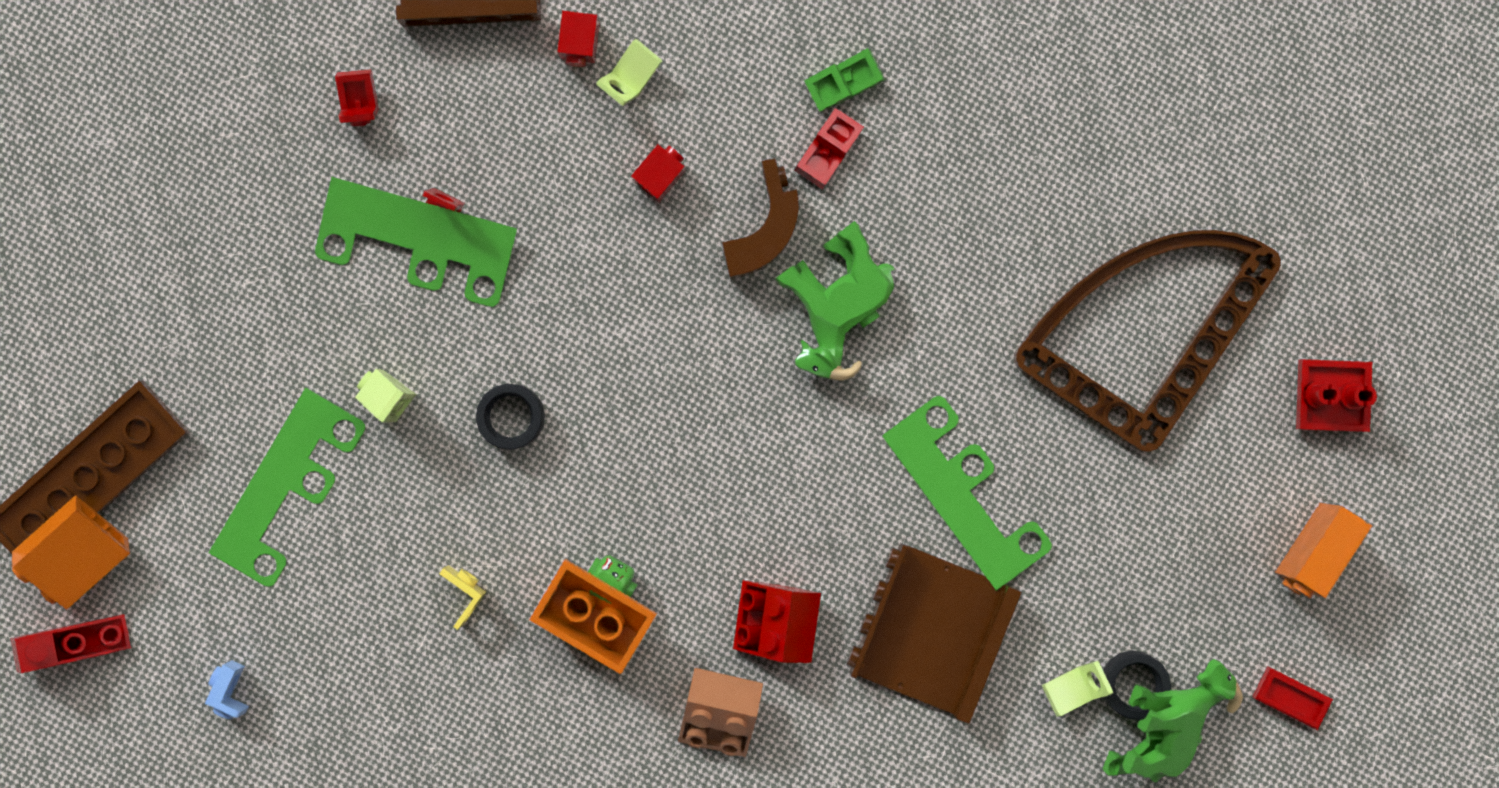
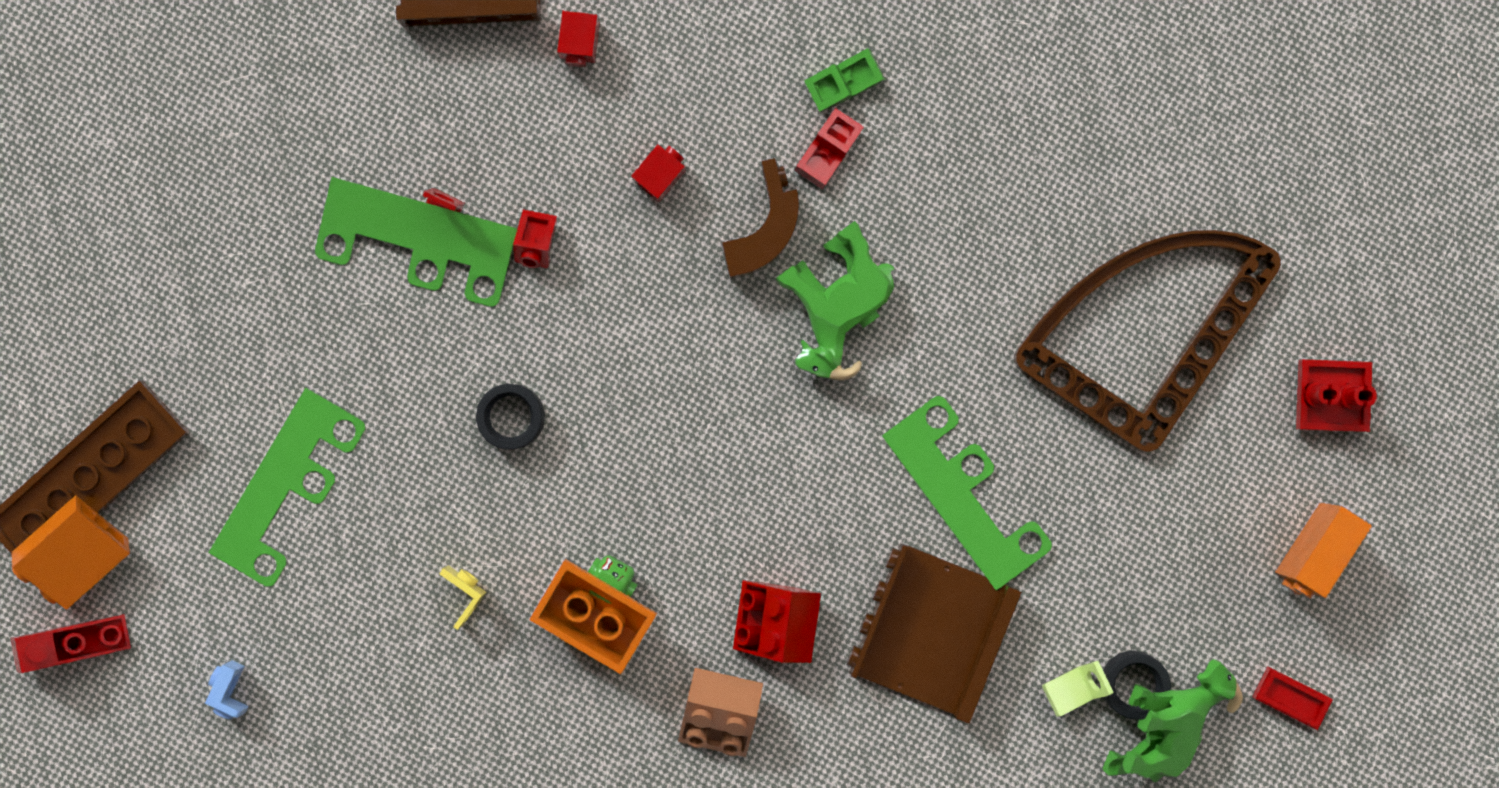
red bracket [335,69,379,126] -> none
yellowish green slope [355,369,416,422] -> none
yellowish green bracket [596,39,662,106] -> none
none -> red bracket [513,209,557,268]

